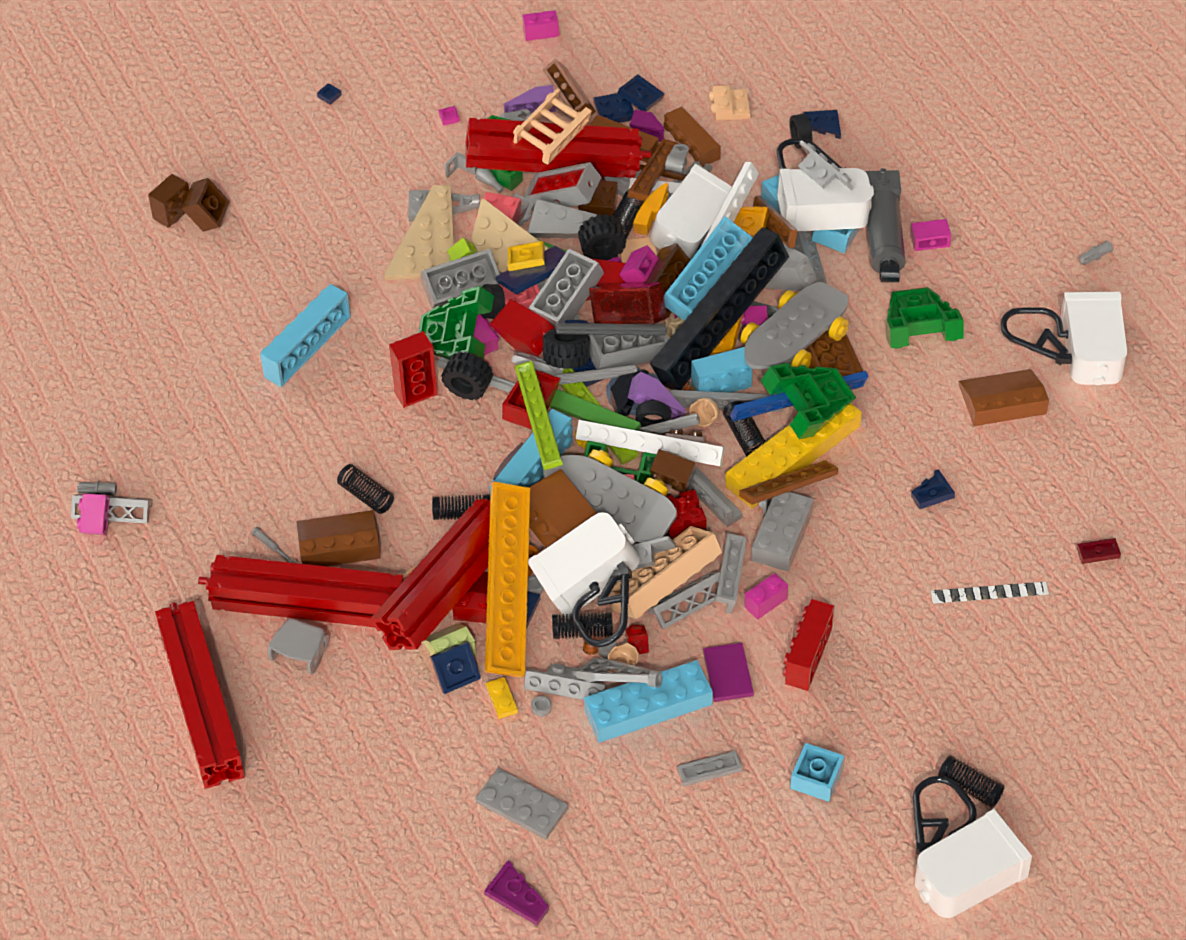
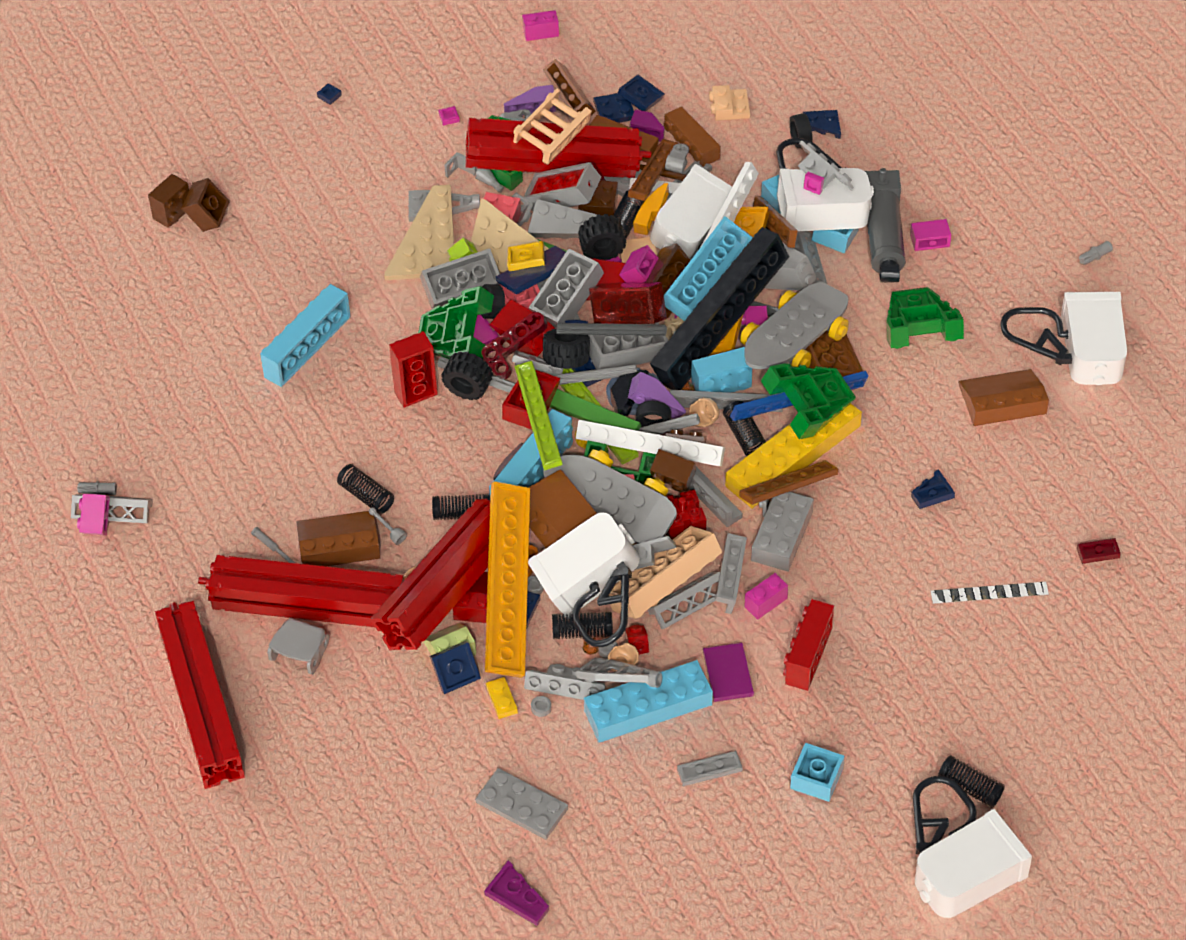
none -> light grey hinge [369,508,407,545]
none -> dark red beam [482,312,547,380]
none -> dark pink tile [803,171,824,195]

